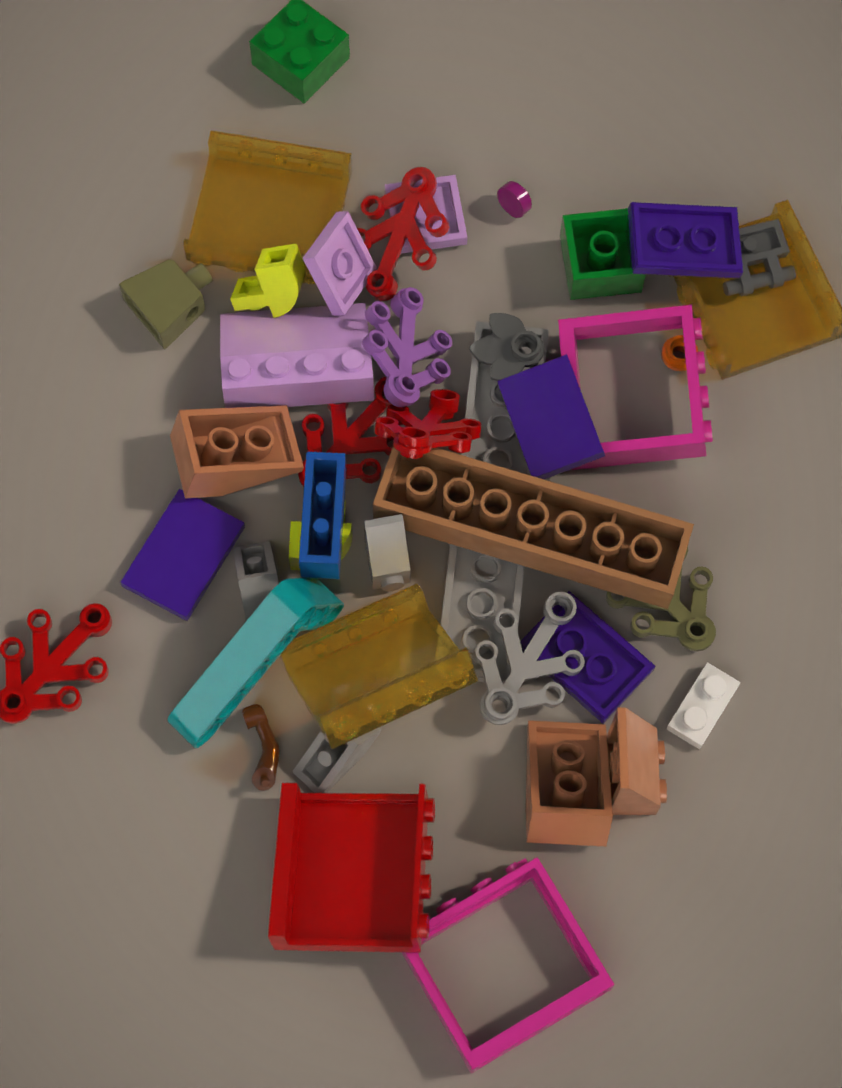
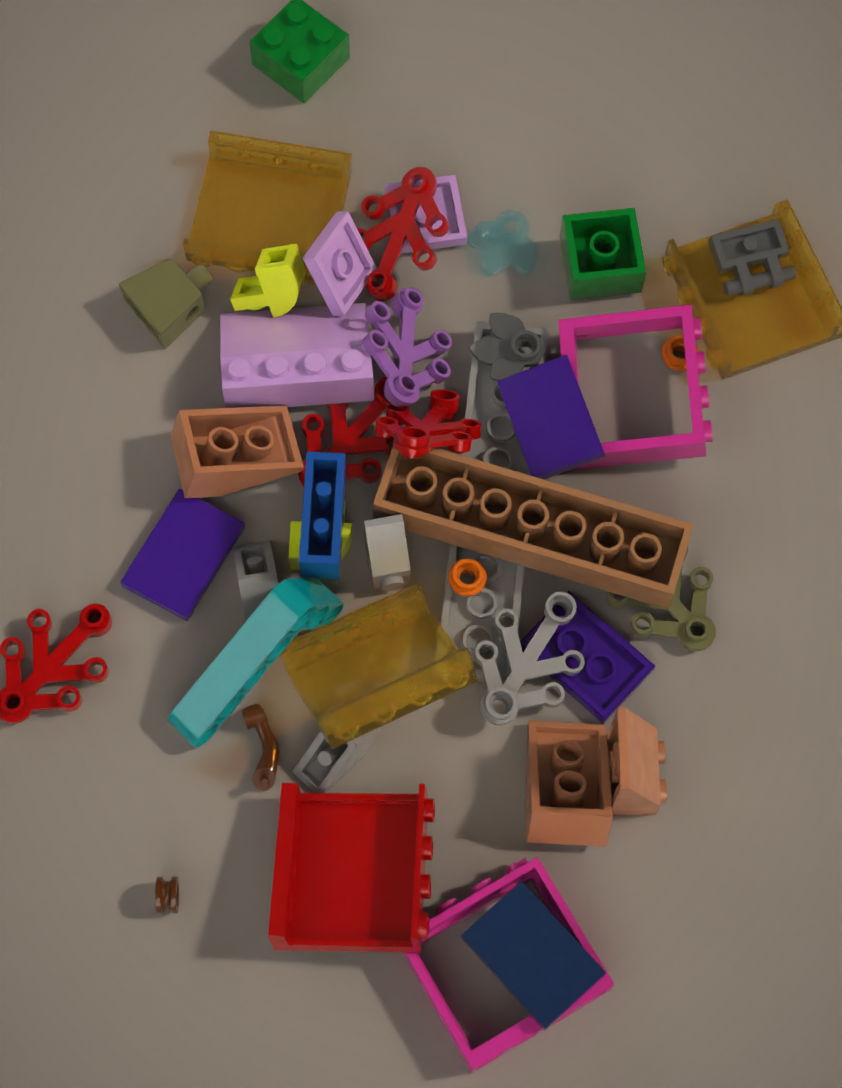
magenta tile [497,181,532,218] -> none
dark purple tile [628,202,743,278] -> none
white plate [666,662,741,750] -> none
none -> reddish brown bush [155,876,179,914]
none -> orange plate [448,558,487,597]
none -> dark blue tile [461,881,606,1031]
none -> clear light blue plate [467,210,536,277]

